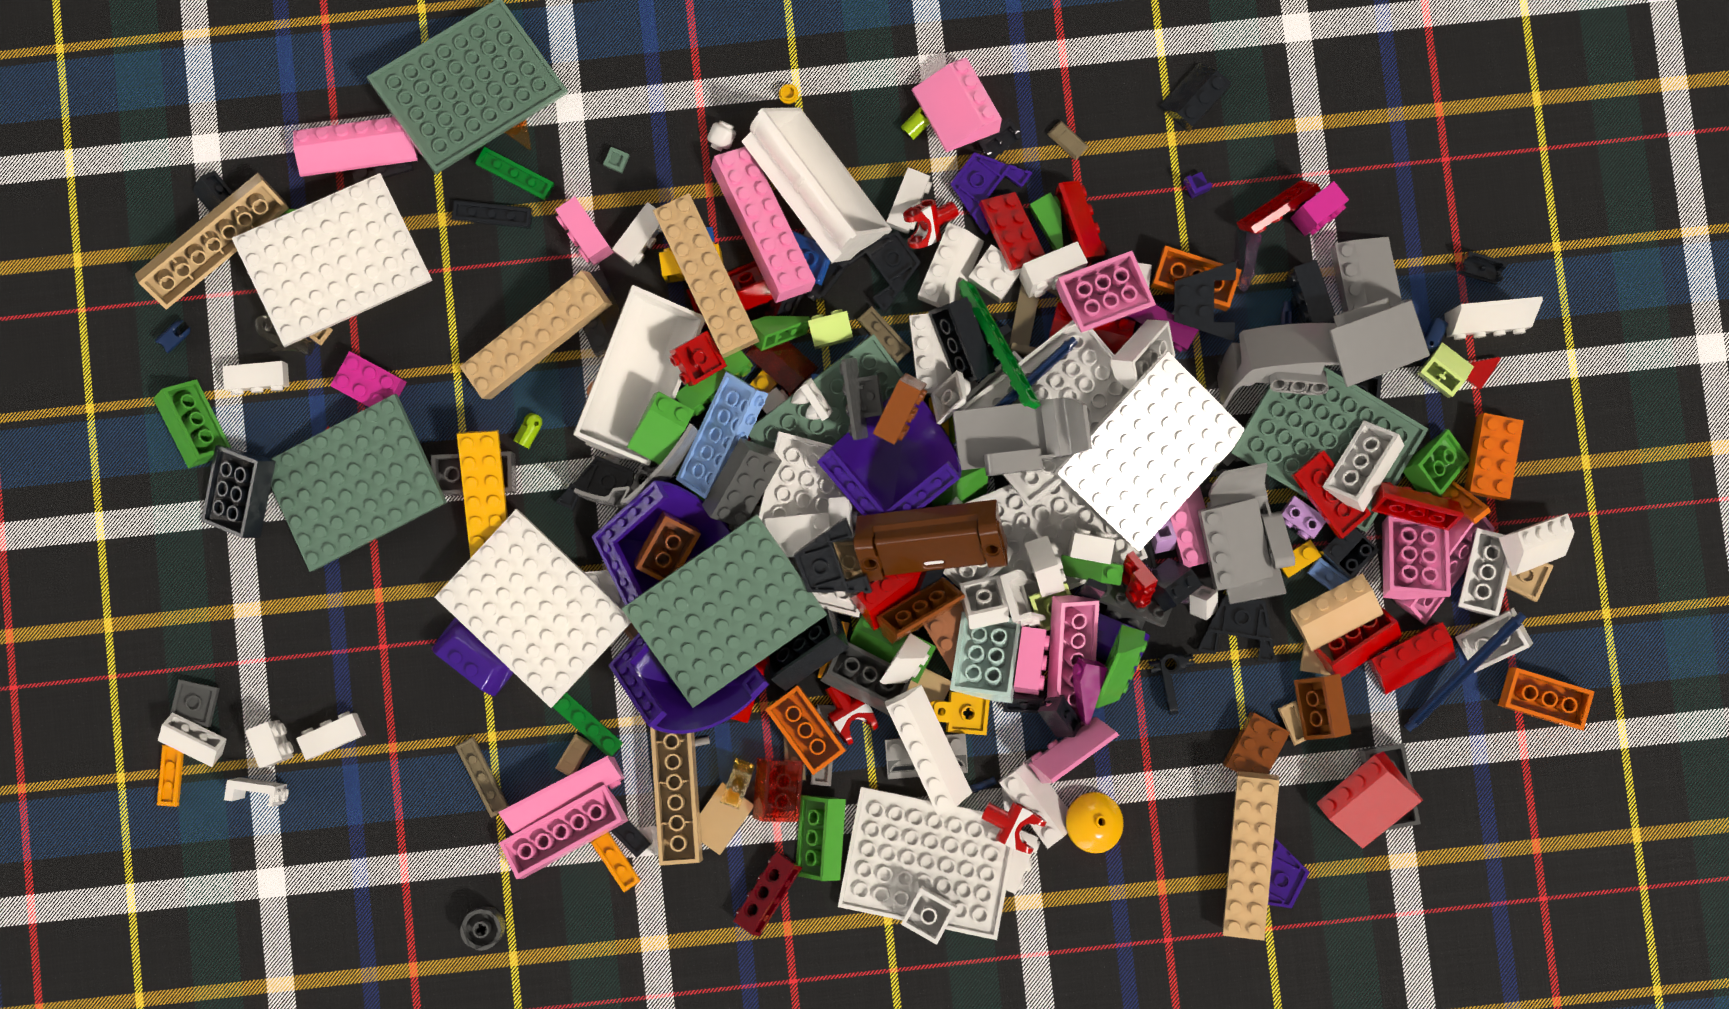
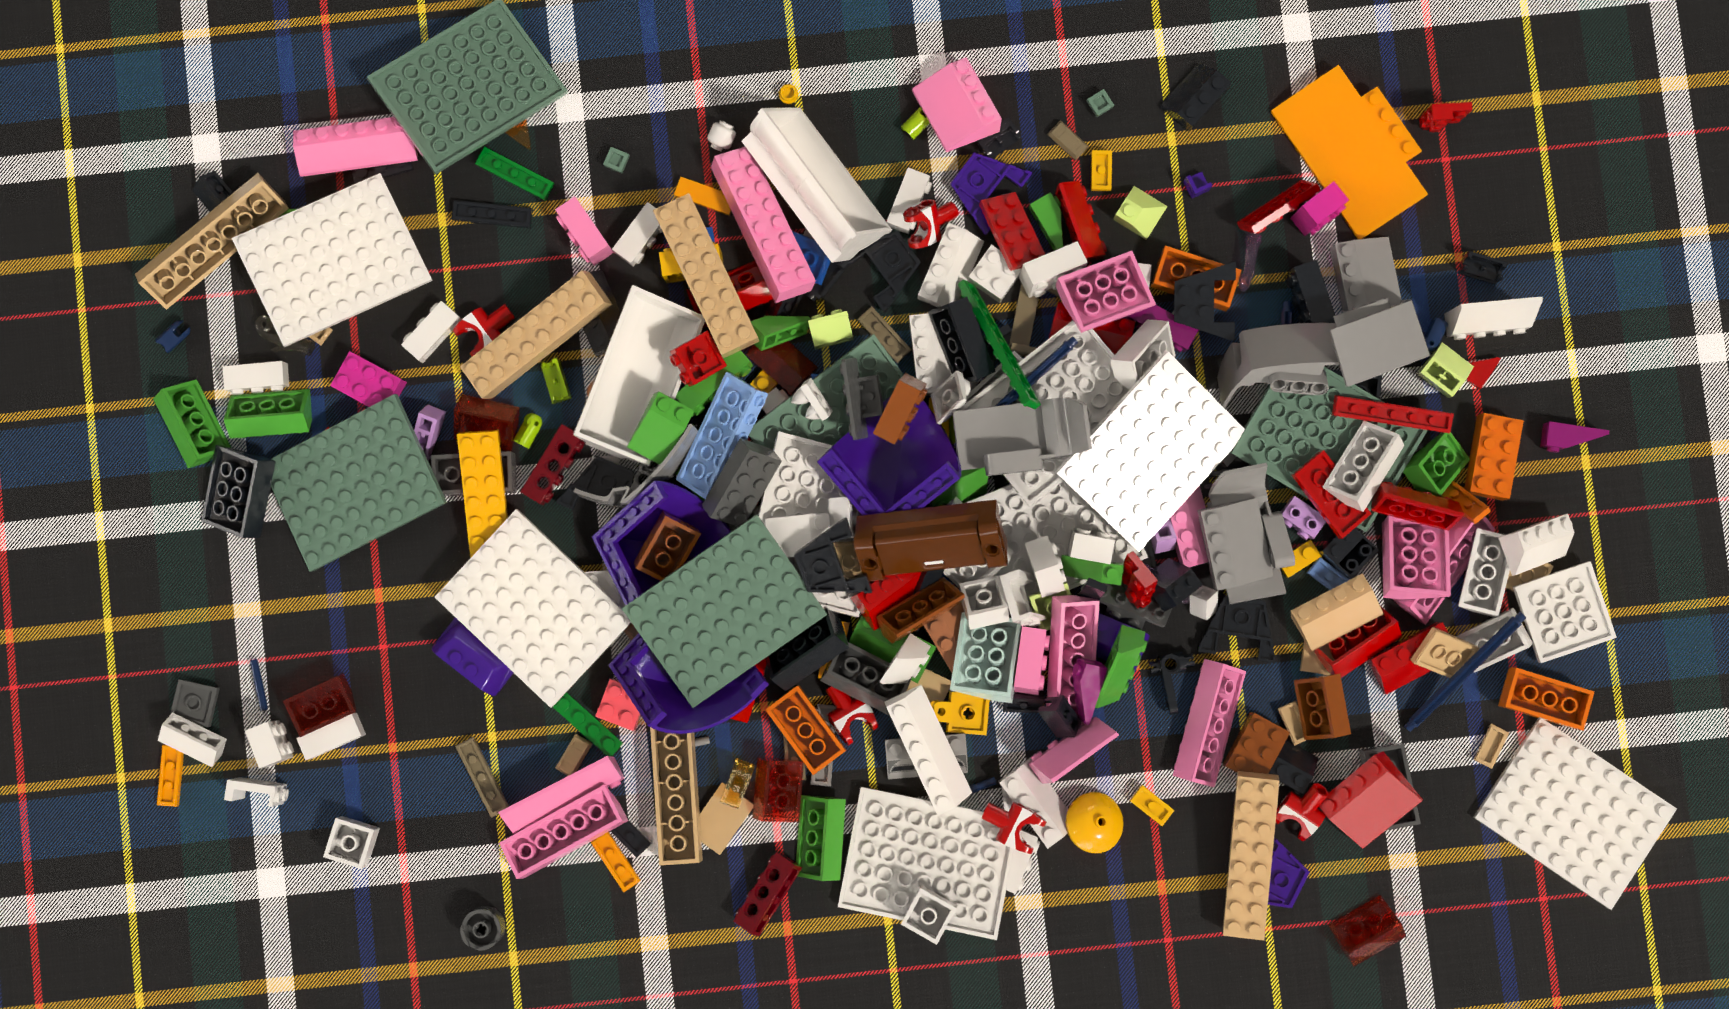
none -> bright green slope [224,389,312,438]
none -> dark blue piece [250,659,268,711]
none -> clear red slope [283,673,356,737]
none -> white brick [323,816,380,869]
none -> white brick [401,301,462,363]
none -> lavender slope [414,405,446,461]
none -> red connector [453,304,515,357]
none -> clear red slope [454,394,520,451]
none -> dark red brick [520,424,585,506]
none -> lime hinge [541,358,572,404]
none -> coral brick [595,678,641,731]
none -> light orange tile [674,177,731,216]
none -> sand green plate [1087,89,1114,117]
none -> yellow plate [1091,150,1112,191]
none -> yellowish green slope [1113,186,1168,240]
none -> yellow plate [1129,785,1175,826]
none -> bright pink slope [1172,659,1246,787]
none -> black slope [1269,740,1319,794]
none -> light orange slope [1271,65,1428,240]
none -> red connector [1275,783,1329,841]
none -> clear red slope [1328,895,1406,967]
none -> red tile [1332,395,1454,433]
none -> tan tile [1411,627,1480,678]
none -> red plate [1419,102,1473,132]
none -> white plate [1473,718,1677,910]
none -> tan tile [1473,724,1509,769]
none -> white plate [1512,561,1617,663]
none -> magenta slope [1540,422,1610,453]

